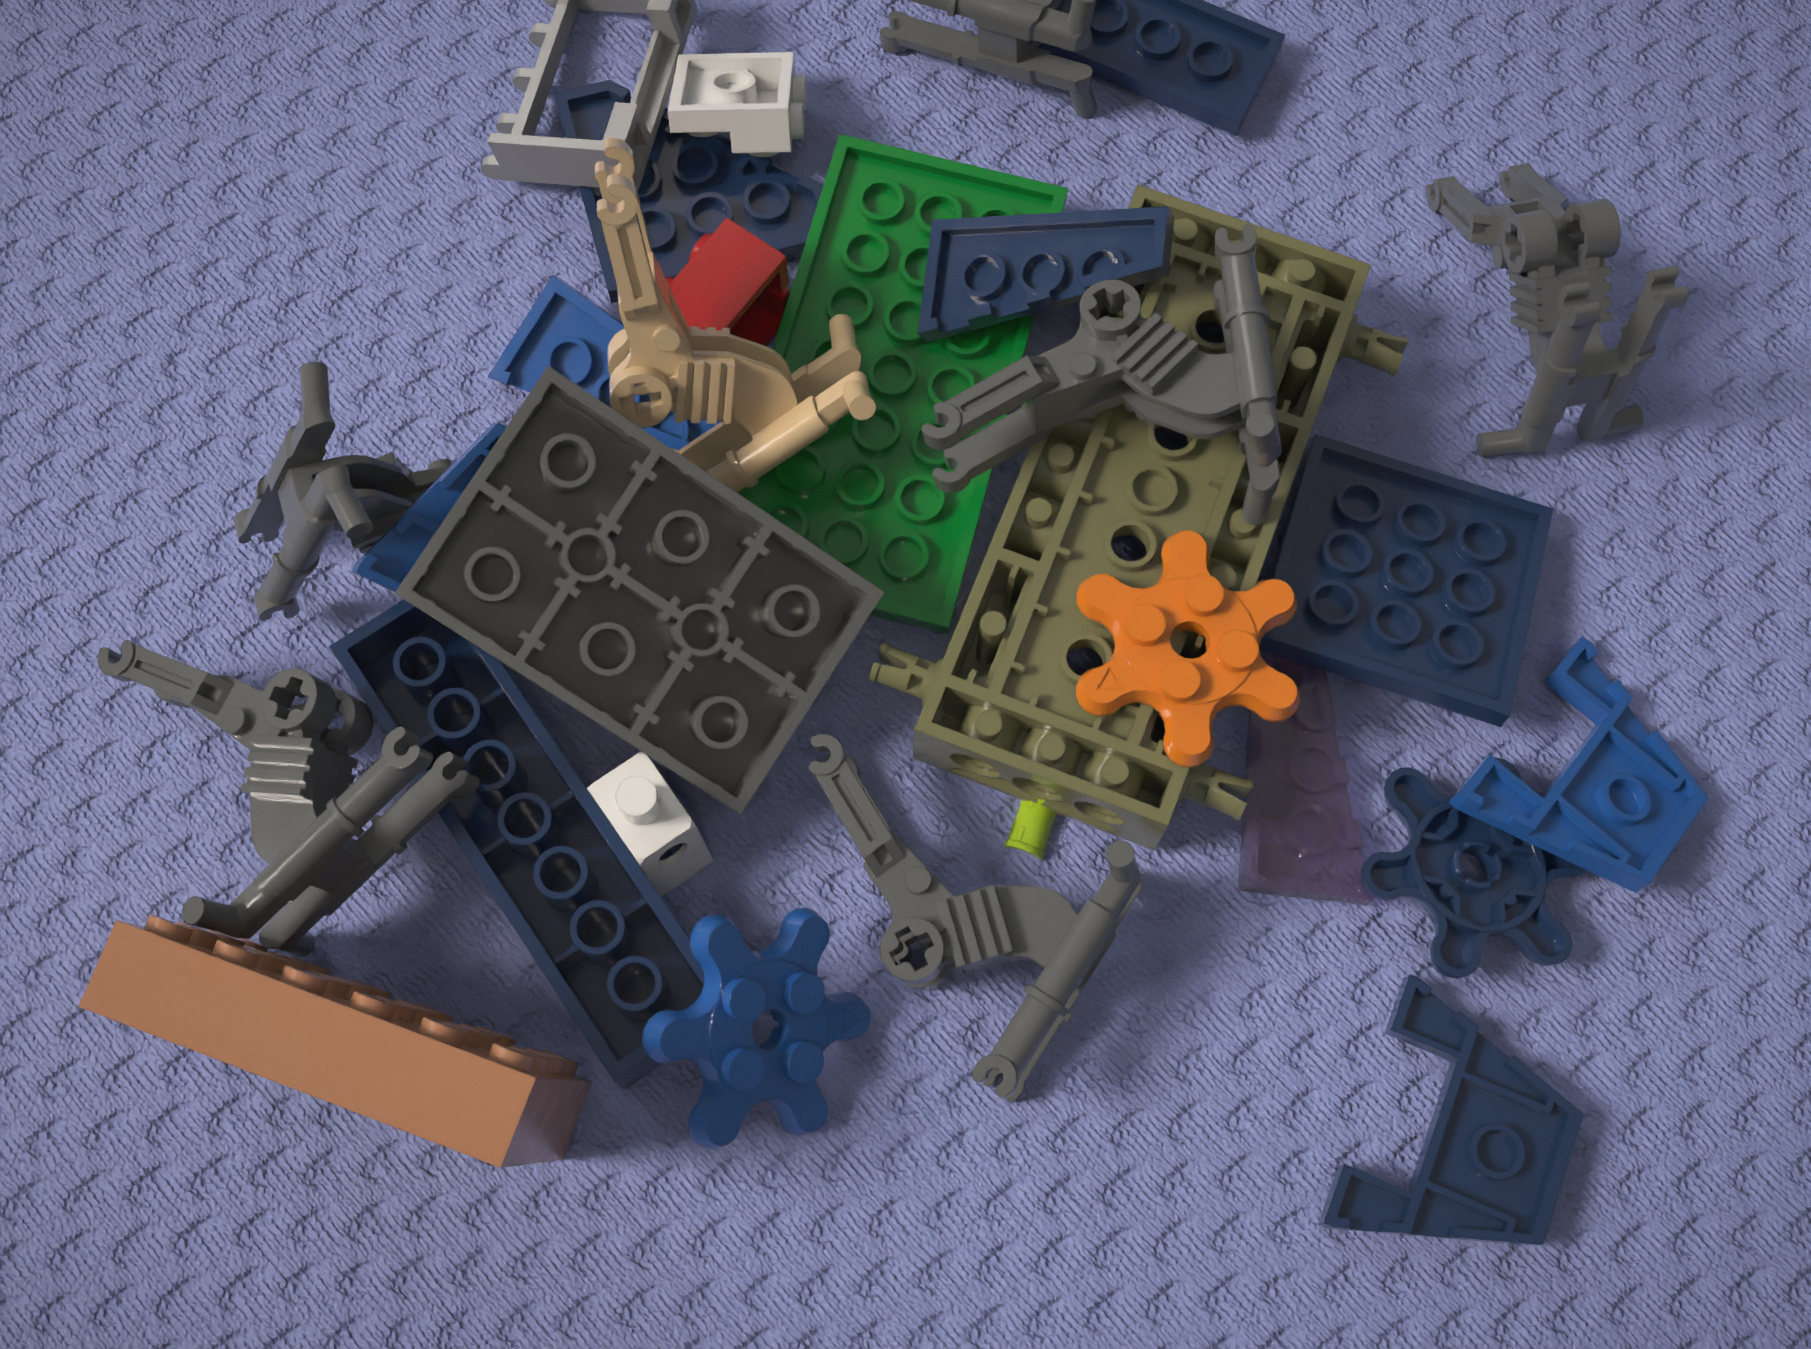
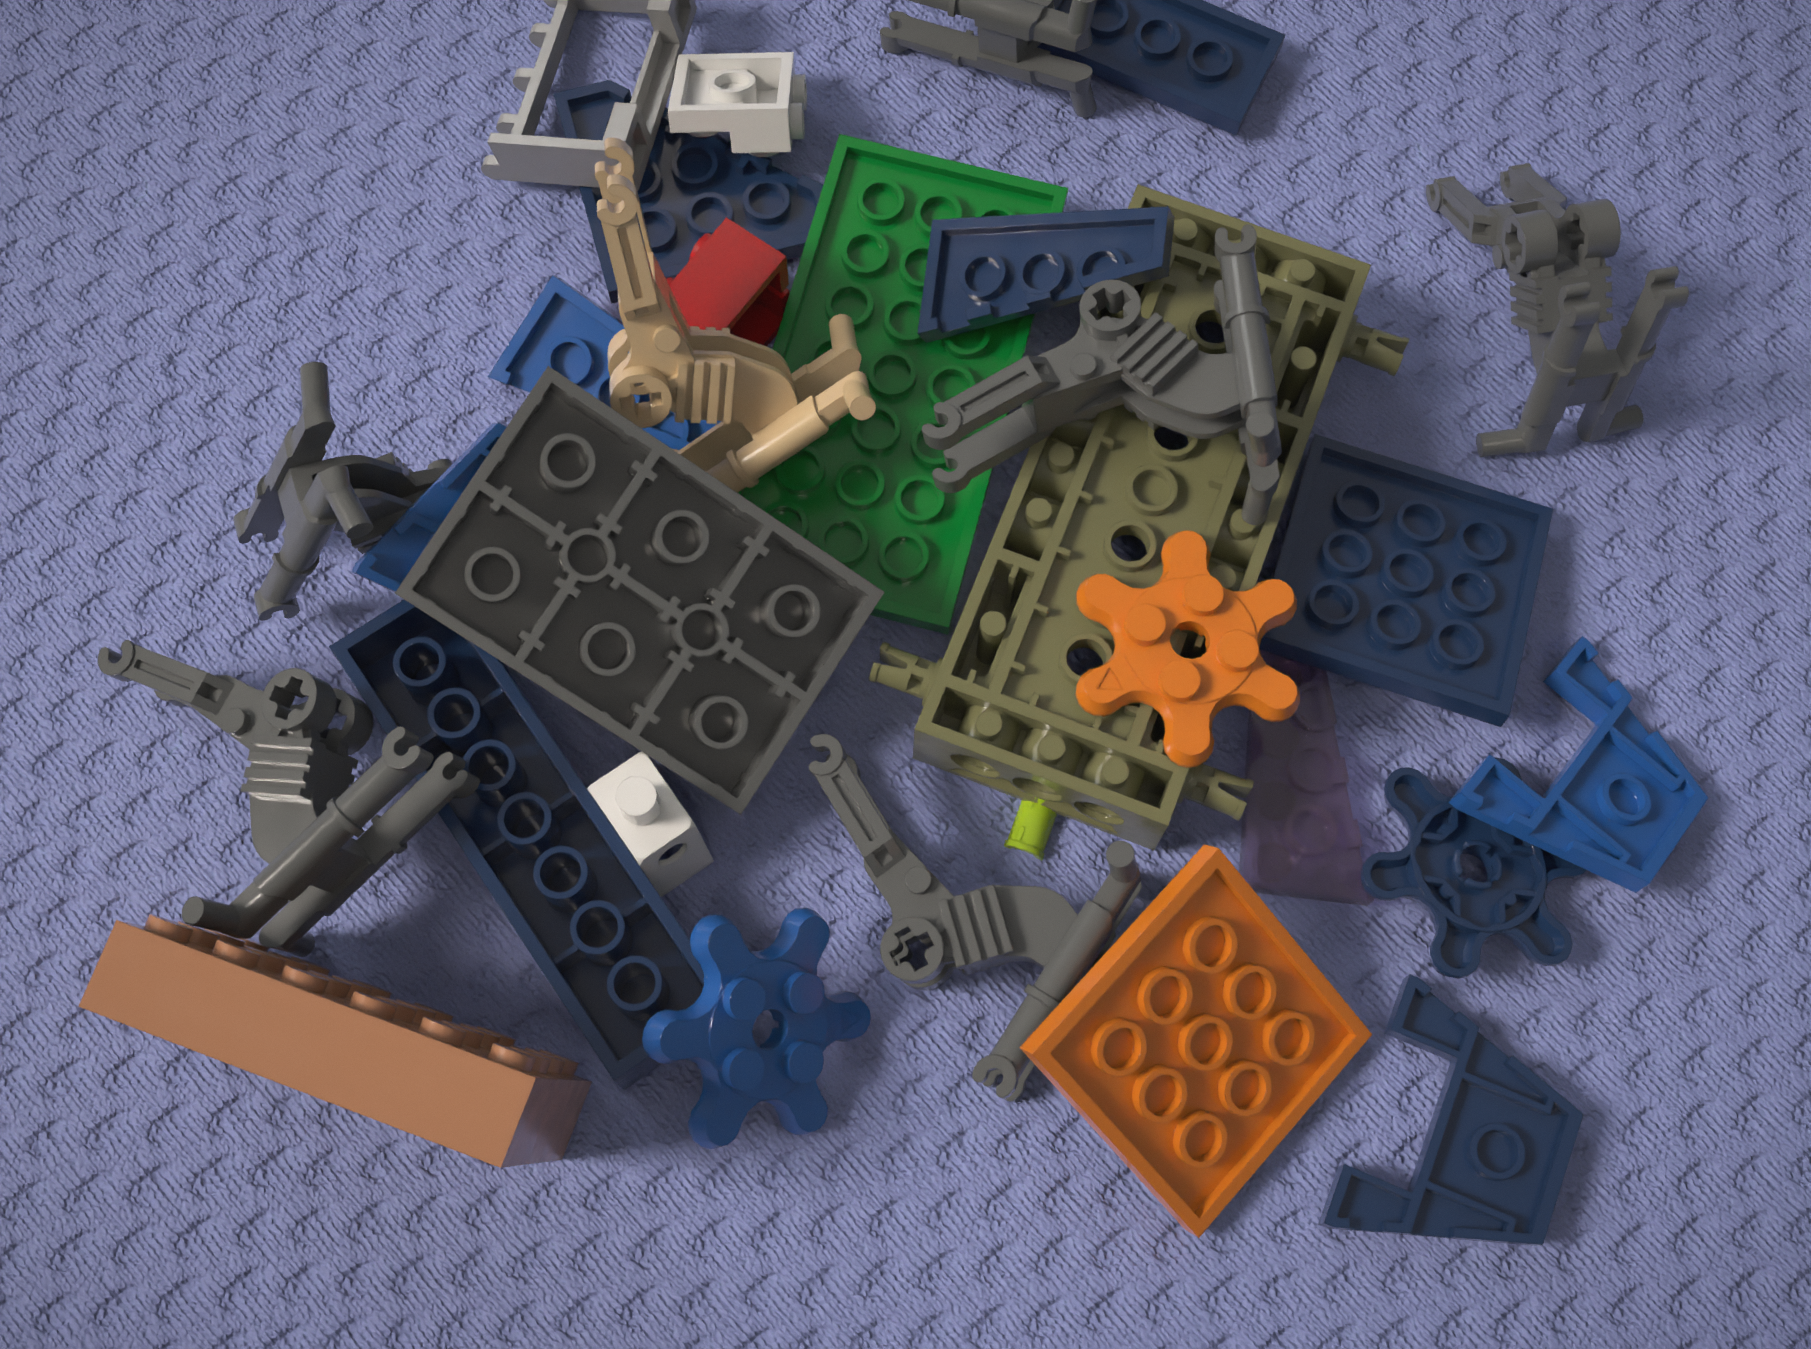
none -> orange plate [1019,844,1372,1238]

